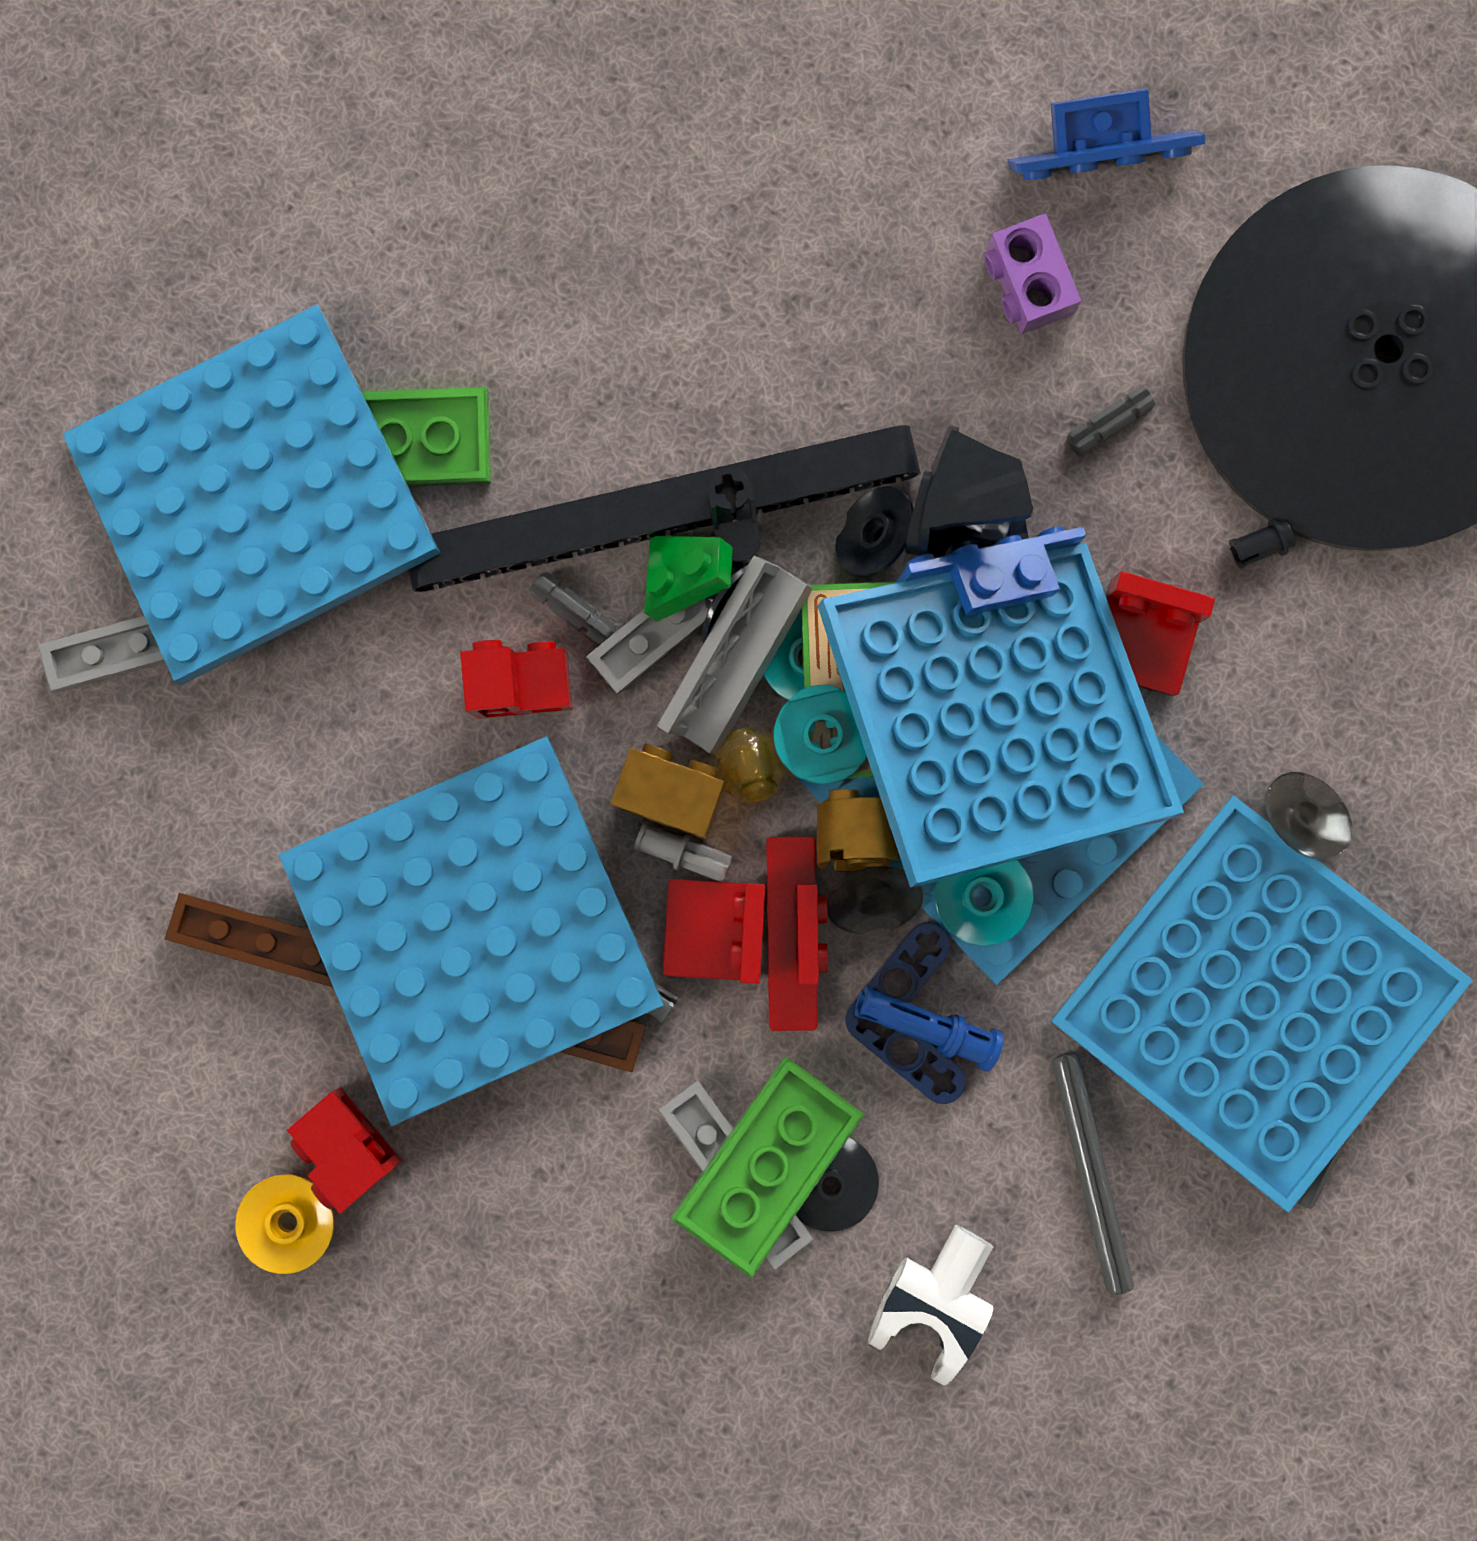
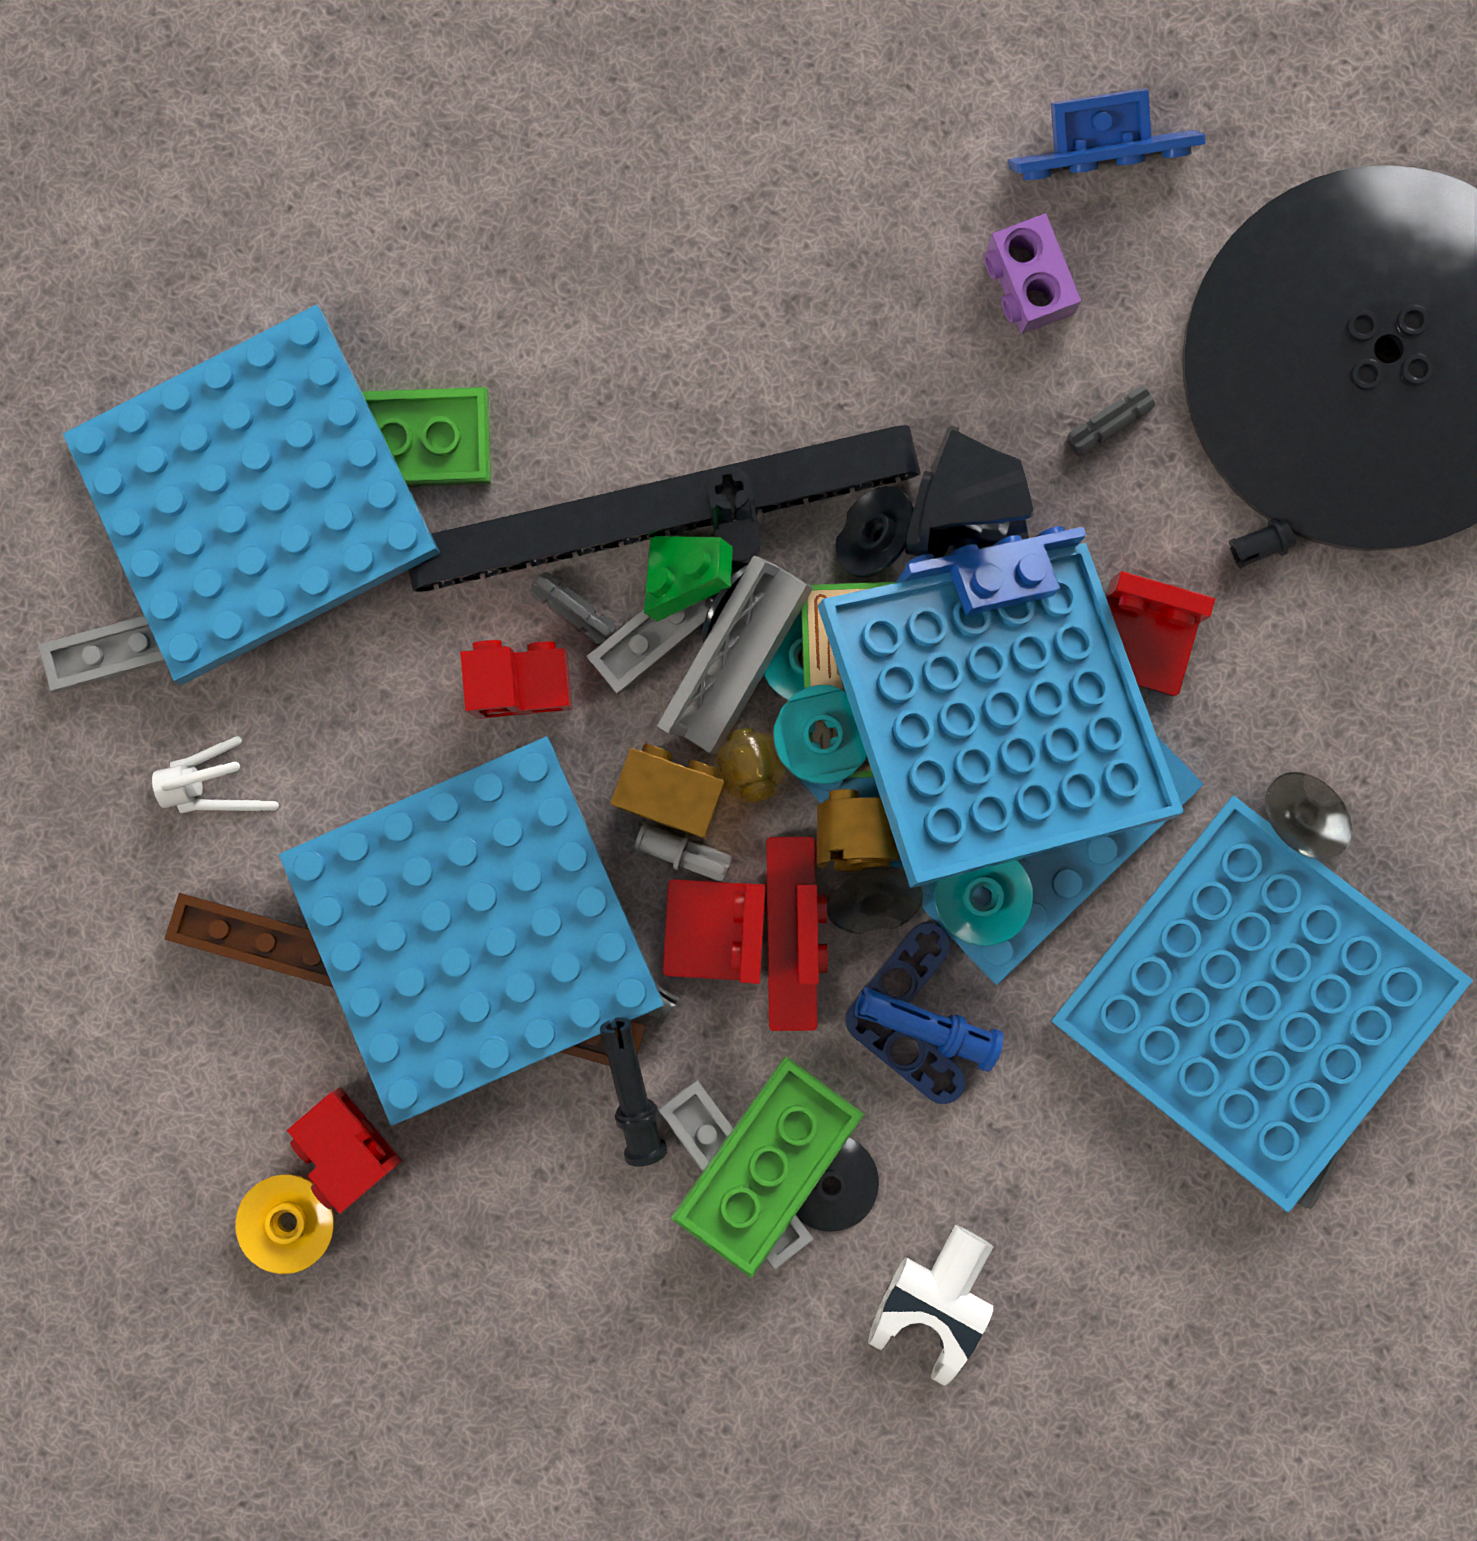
dark grey axle [1052,1054,1134,1295] -> none
none -> white plant [152,736,279,814]
none -> black pin [600,1018,668,1167]

